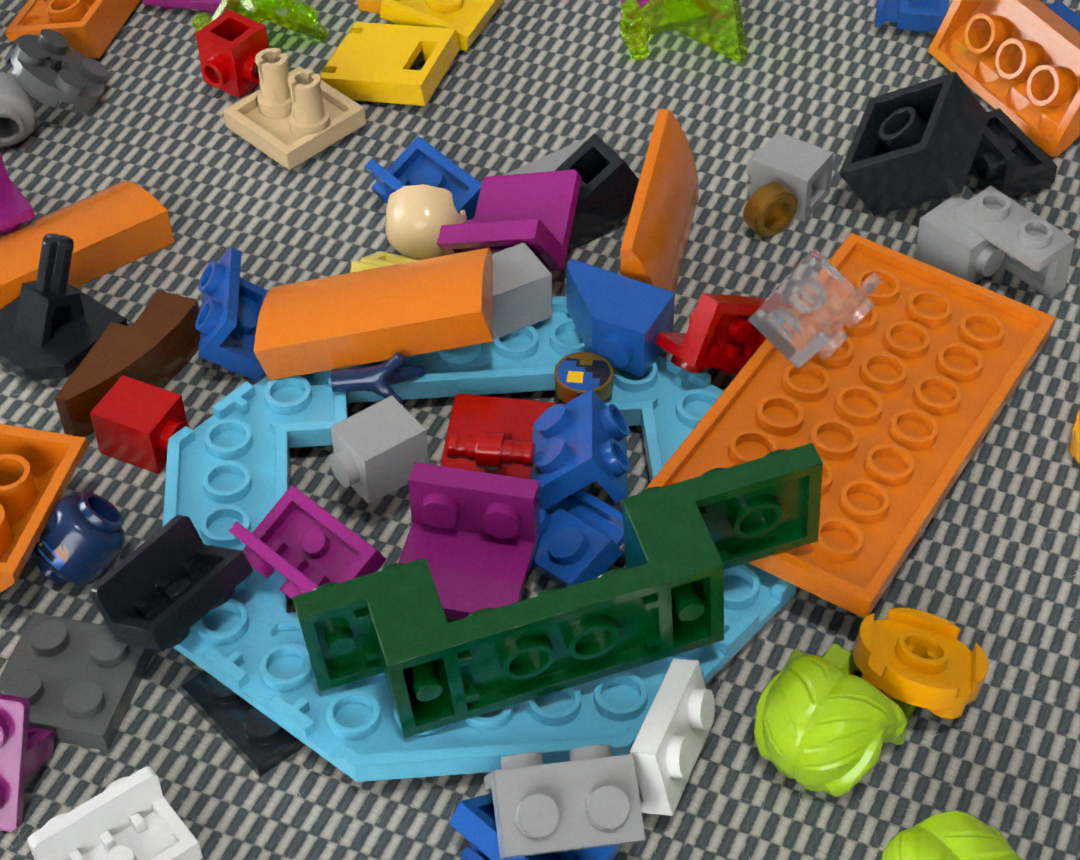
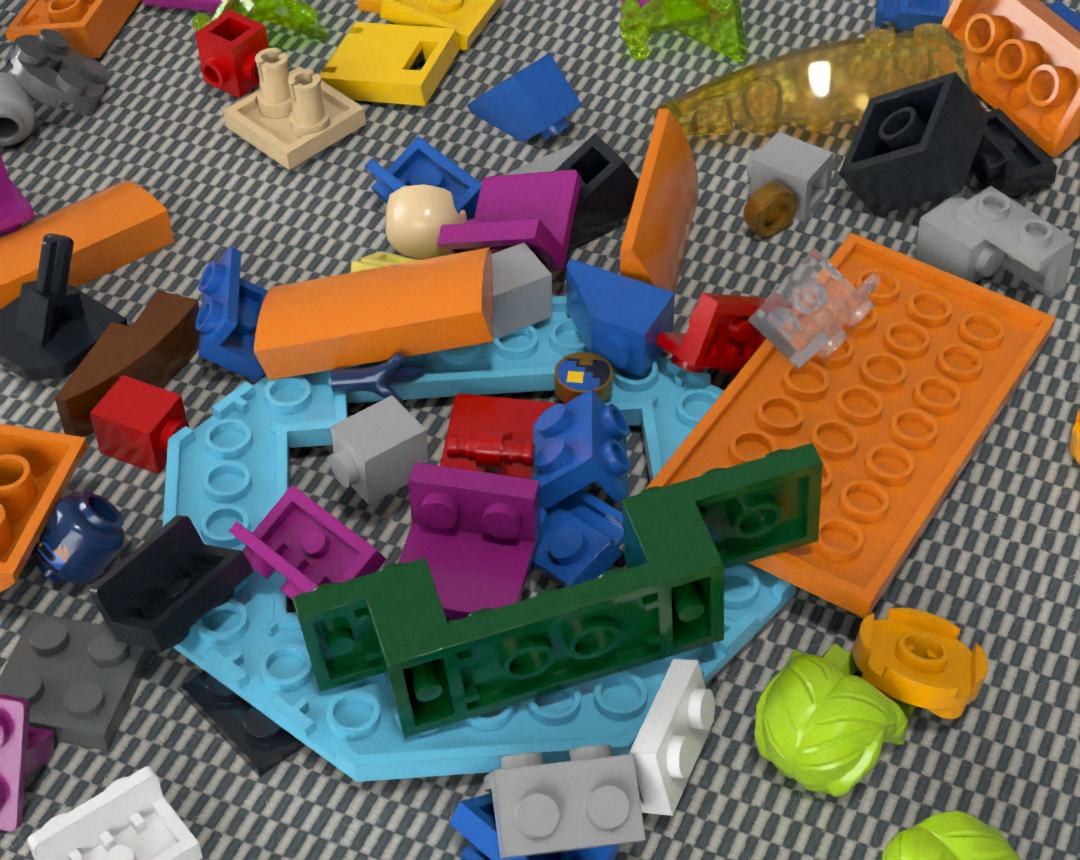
none -> blue slope [467,53,582,142]
none -> clear yellow wedge [653,23,973,135]

